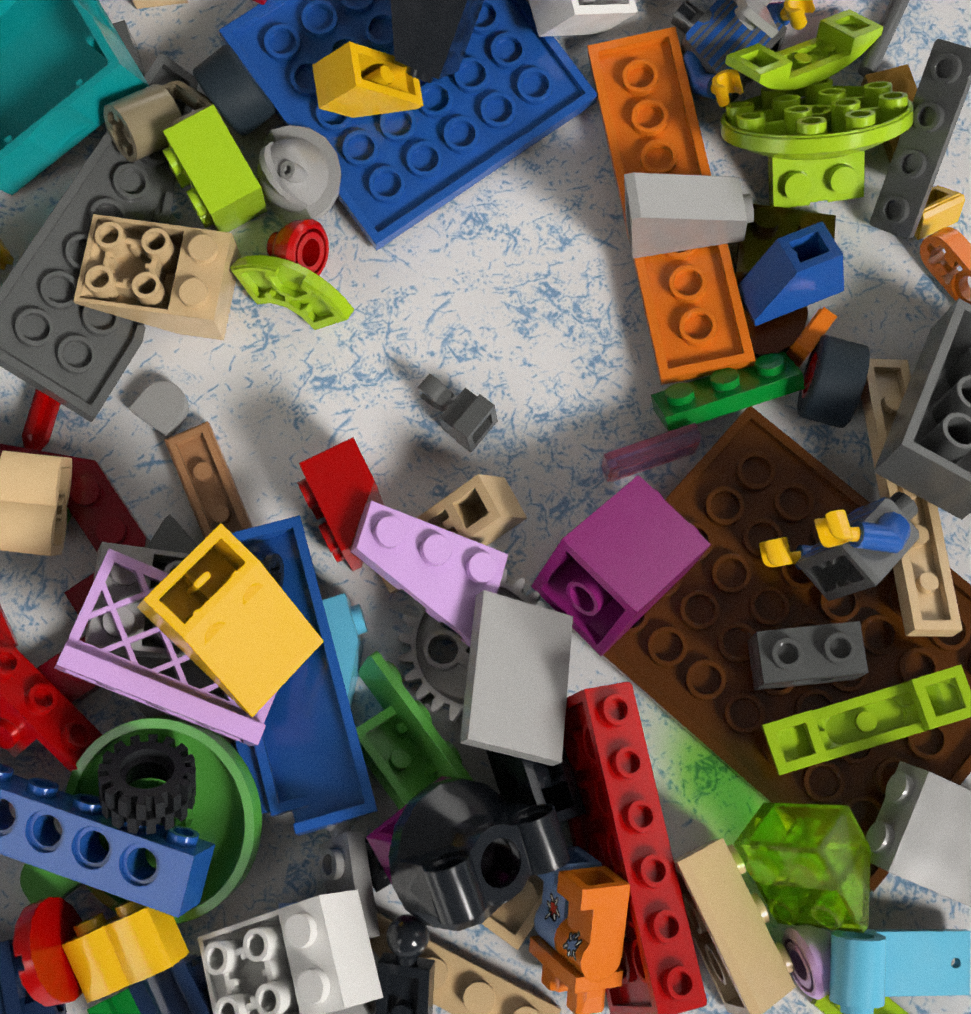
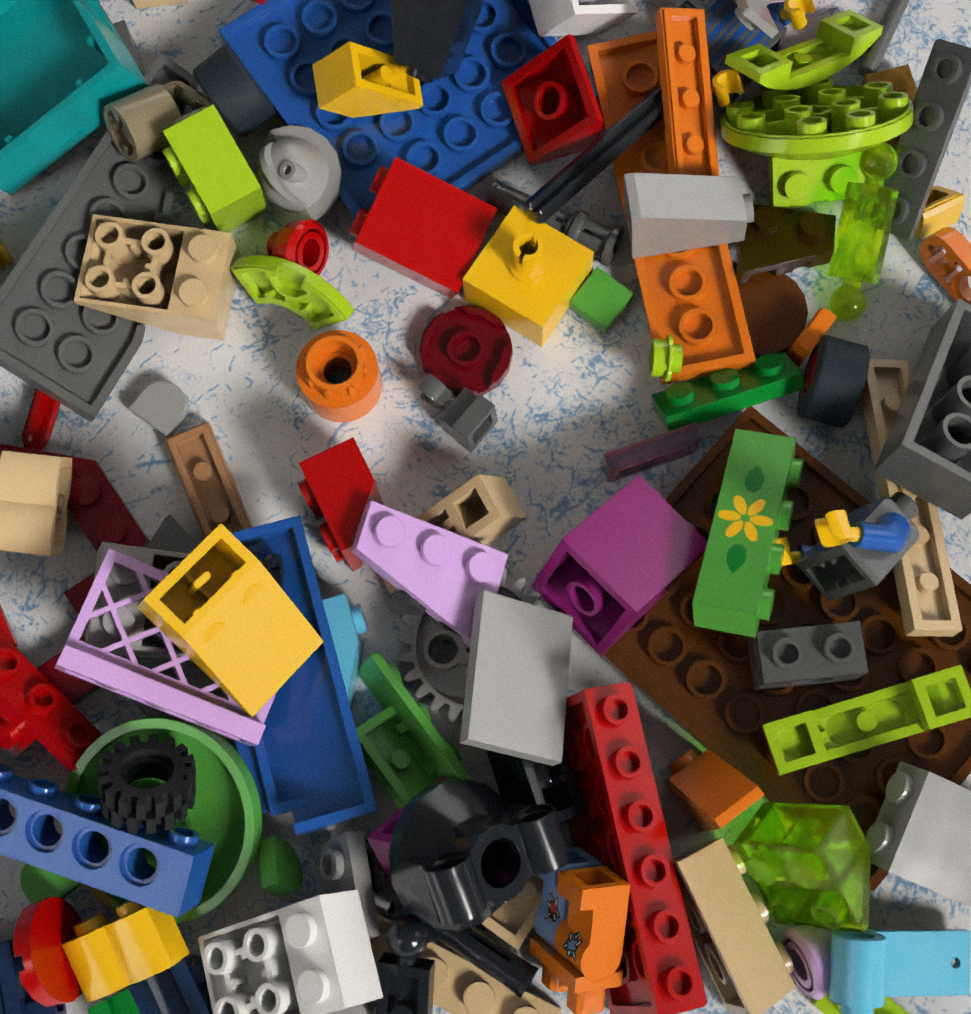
blue slope [738,221,844,326] -> none
none -> bright green tile [258,835,303,897]
none -> orange piece [296,330,383,422]
none -> red brick [349,156,498,299]
none -> black pin [387,894,539,998]
none -> dark red tile [419,305,513,397]
none -> yellow brick [462,205,594,347]
none -> dark grey pin [486,180,624,267]
none -> red slope [501,34,604,165]
none -> black axle [524,84,664,224]
none -> bright green tile [569,267,634,334]
none -> lime plate [649,334,683,382]
none -> orange tile [655,7,719,176]
none -> orange slope [664,749,765,832]
none -> bright green brick [692,429,803,638]
none -> clear neon green plate [828,143,899,322]

